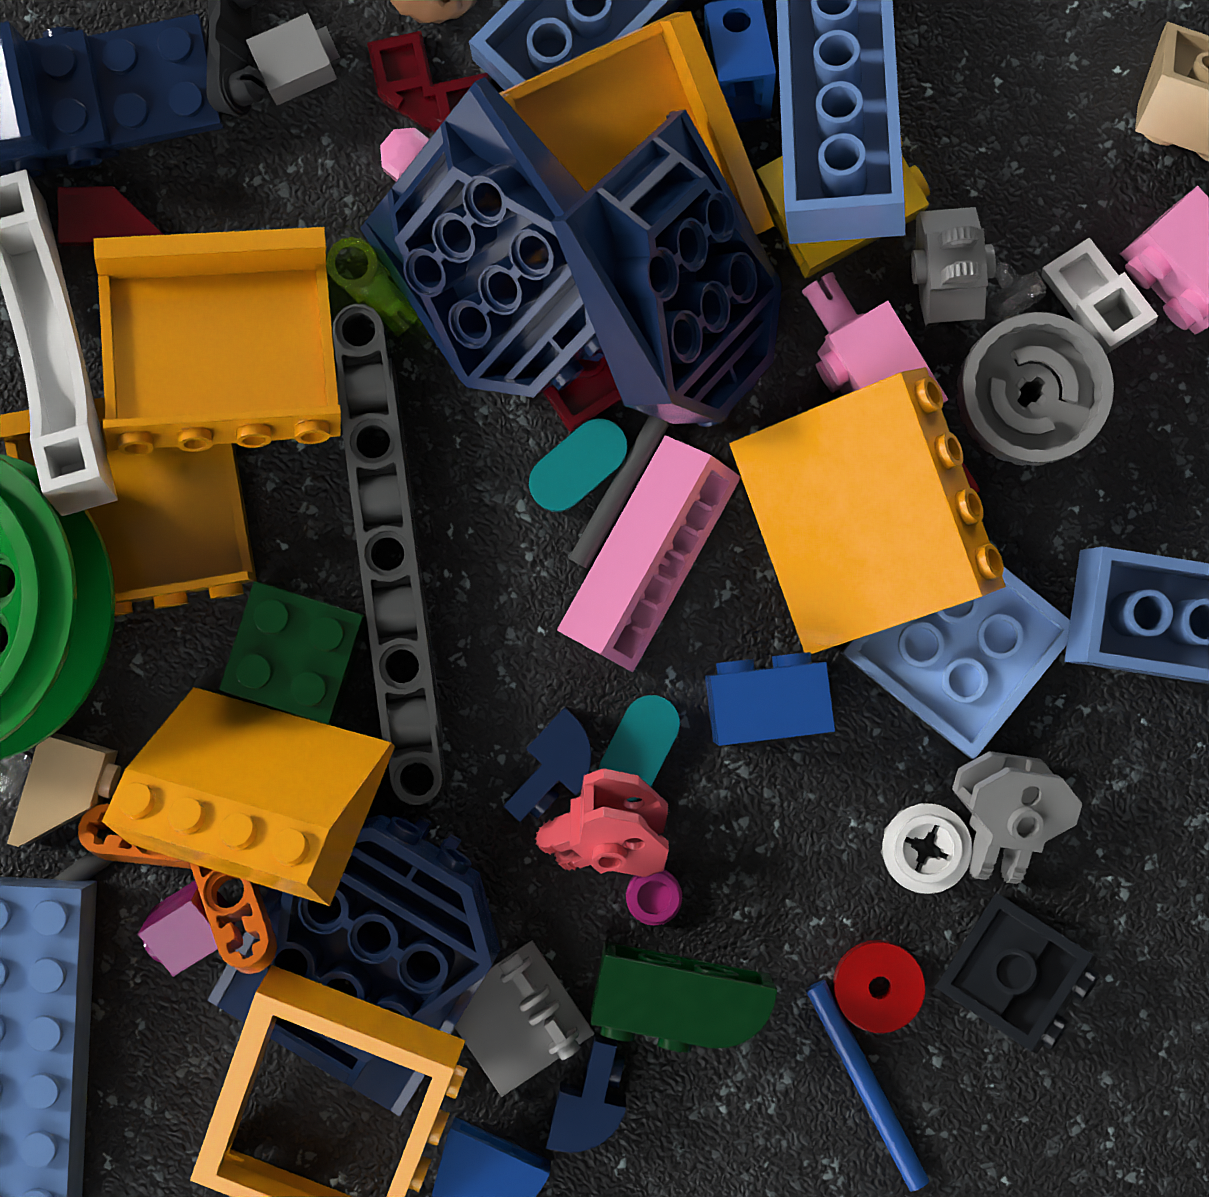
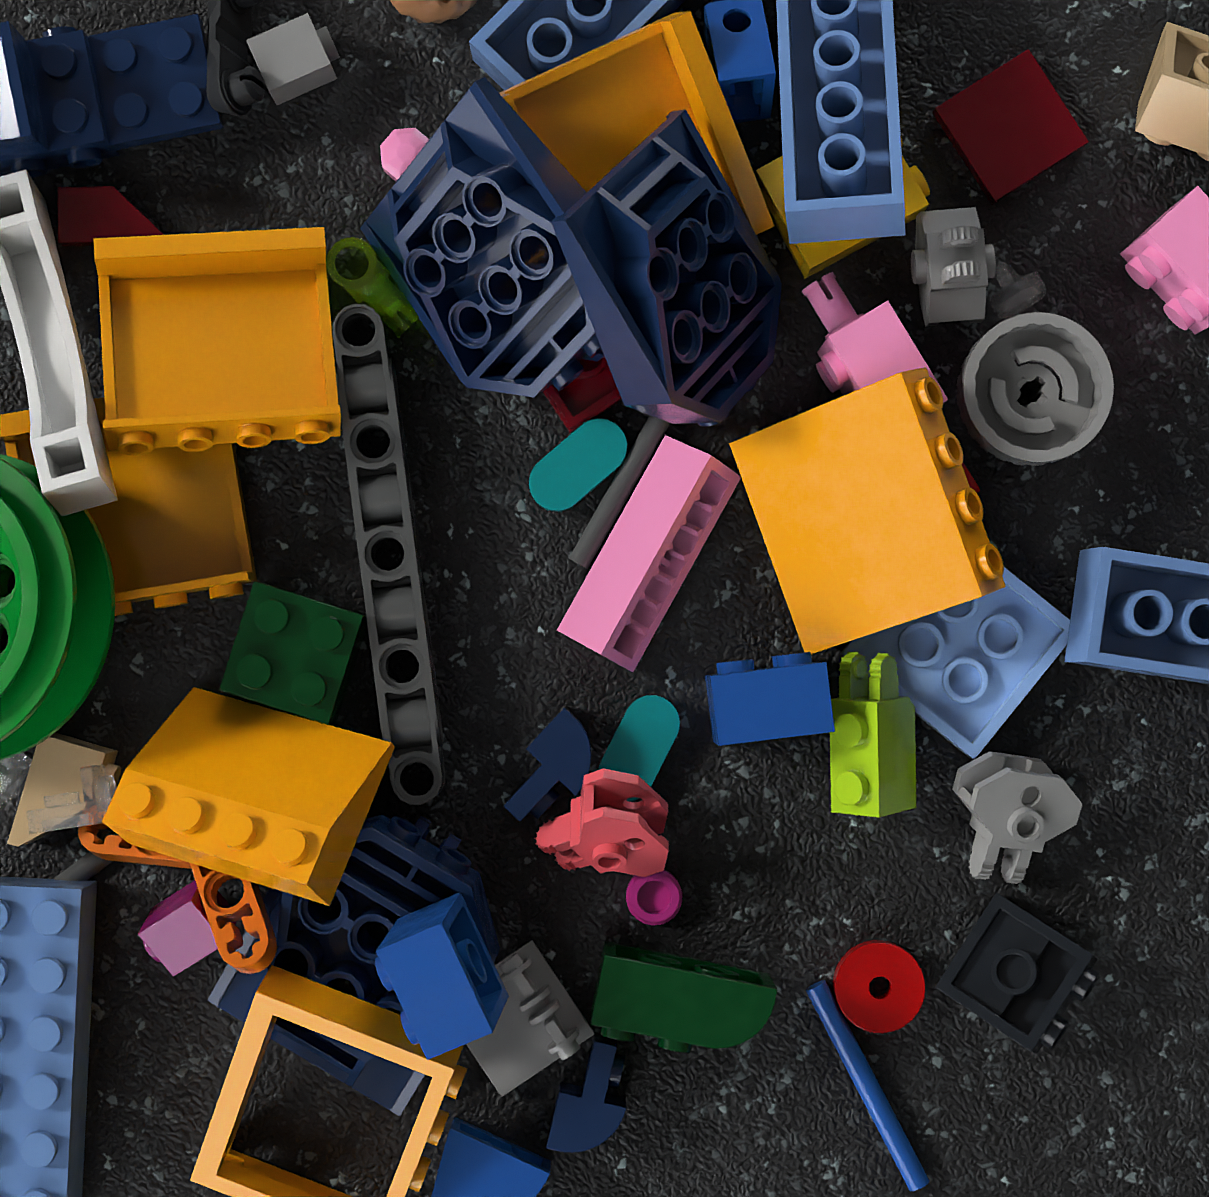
dark red tile [367,31,489,134] -> none
white gear [881,803,972,894] -> none
white brick [1041,237,1158,354] -> none
none -> clear bracket [26,764,117,834]
none -> blue brick [375,892,509,1060]
none -> lime hinge [830,652,917,817]
none -> dark red tile [932,49,1089,205]

